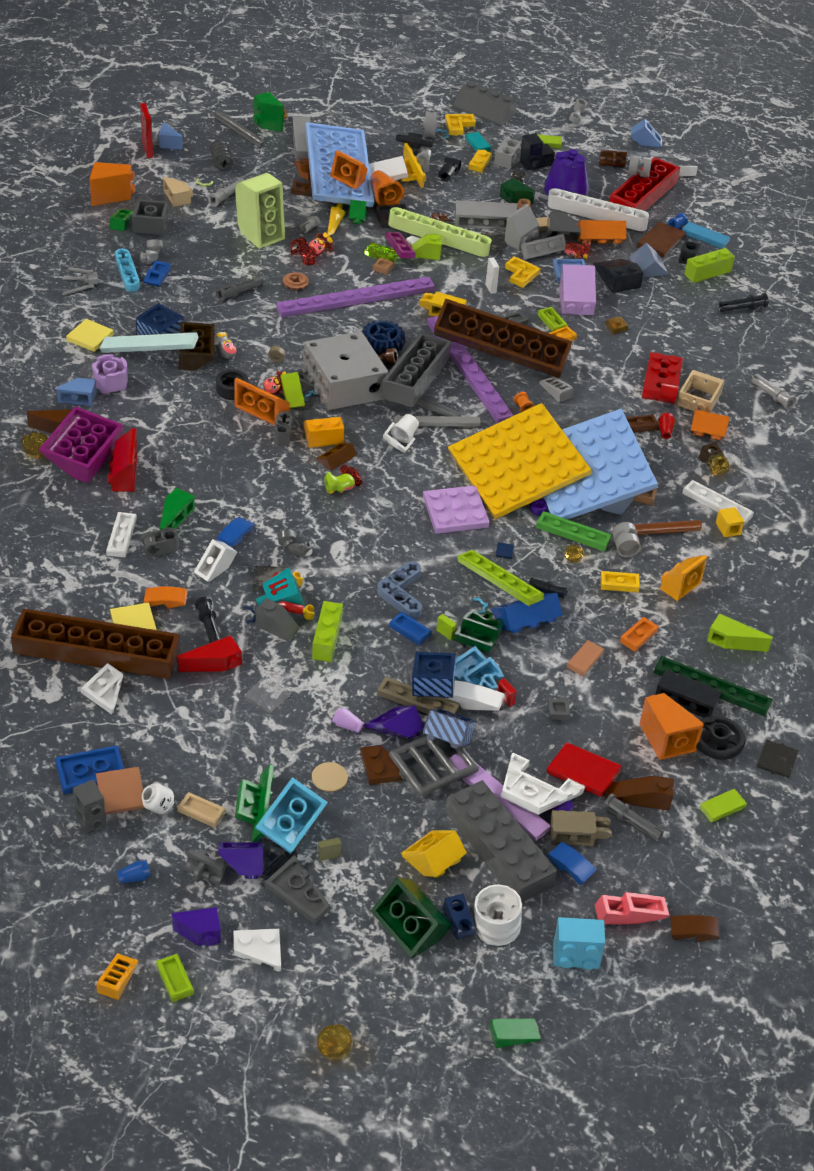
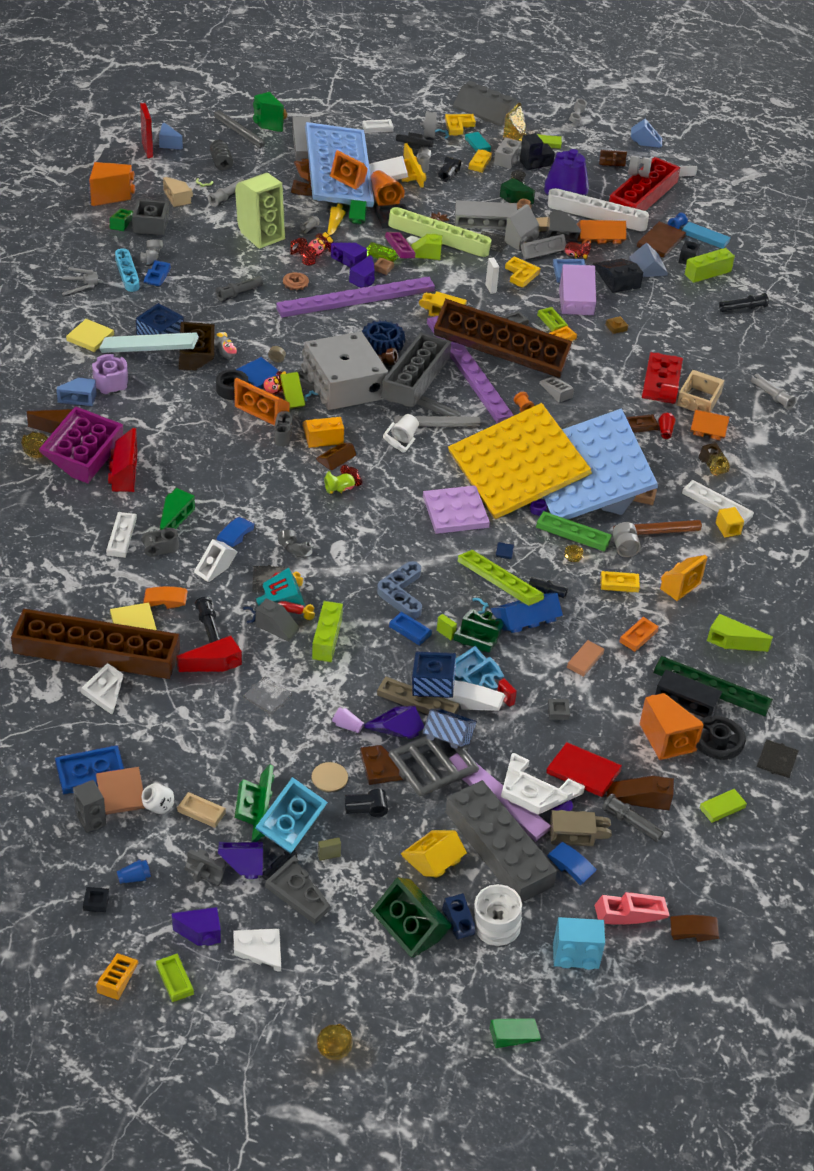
none -> black plate [83,887,110,912]
none -> blue tile [236,357,282,389]
none -> dark purple slope [331,243,368,268]
none -> black piece [345,789,388,817]
none -> dark purple slope [349,255,375,288]
none -> white tile [362,119,394,133]
none -> clear yellow slope [503,103,527,142]

